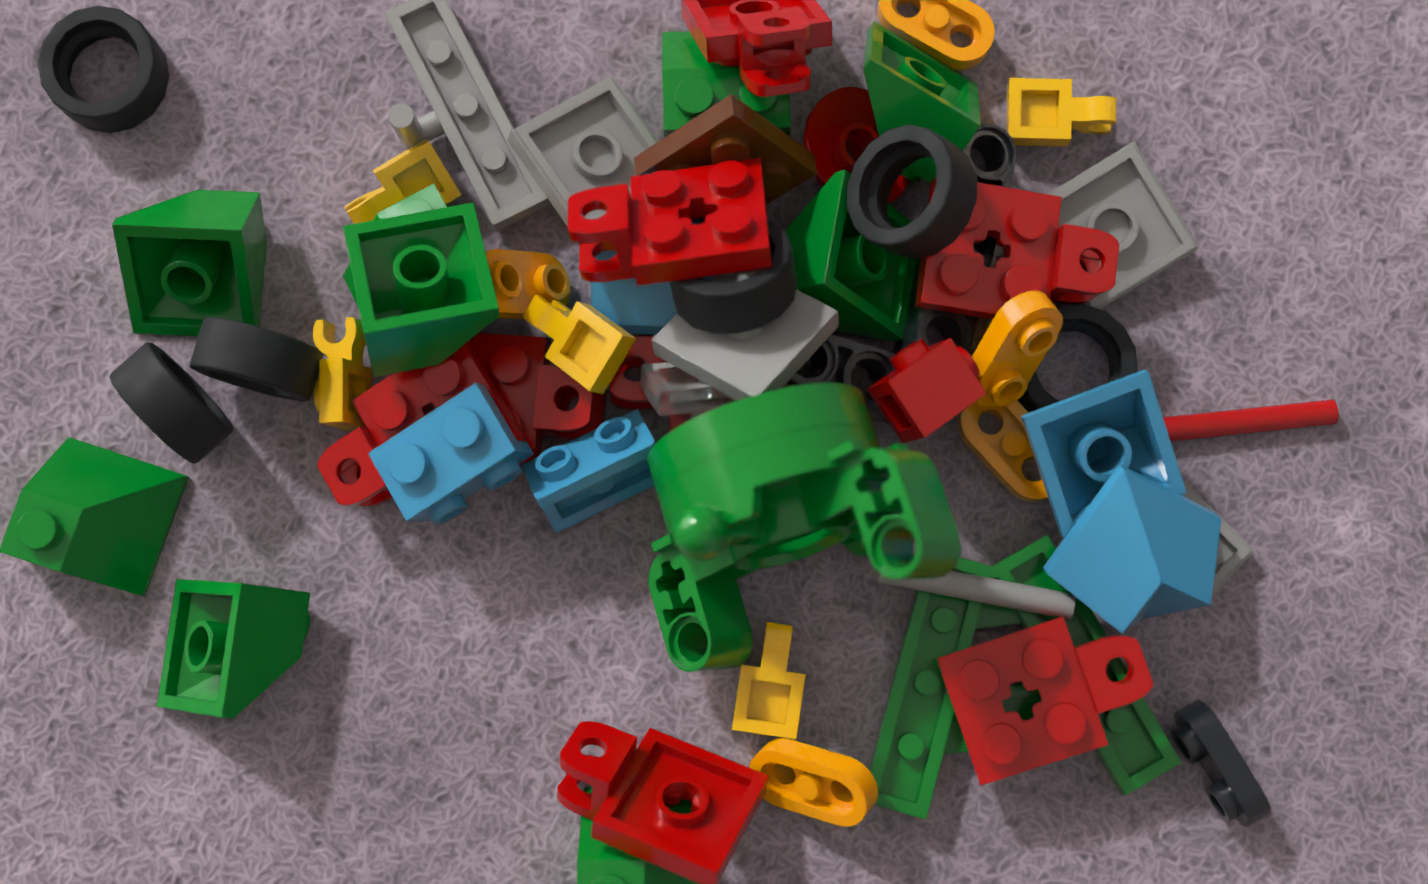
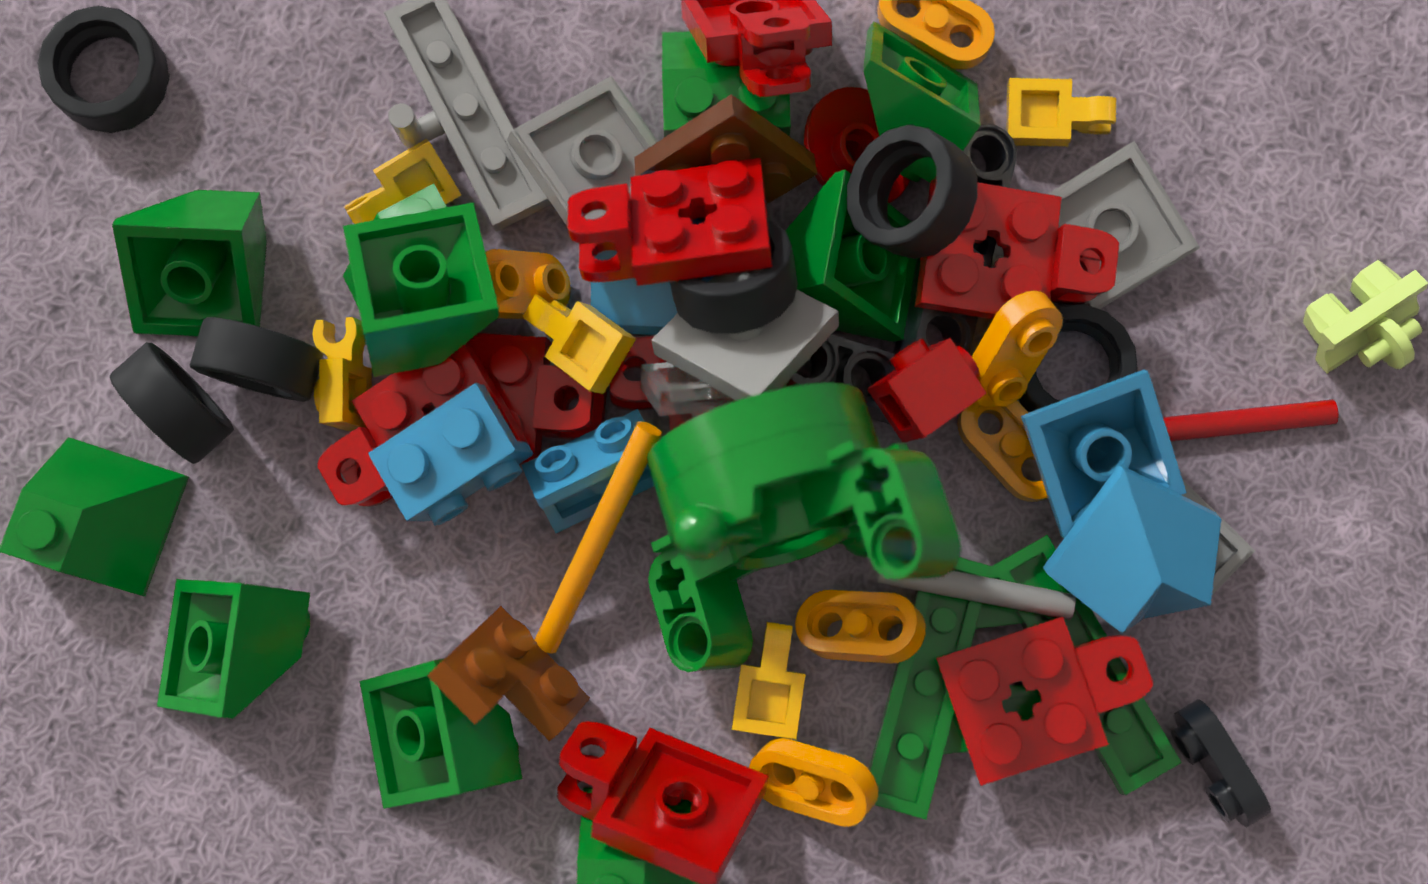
none -> green slope [359,658,523,809]
none -> dark orange plate [427,606,590,742]
none -> light orange bar [534,421,662,654]
none -> light orange plate [795,590,926,663]
none -> yellowish green hips [1303,260,1428,374]

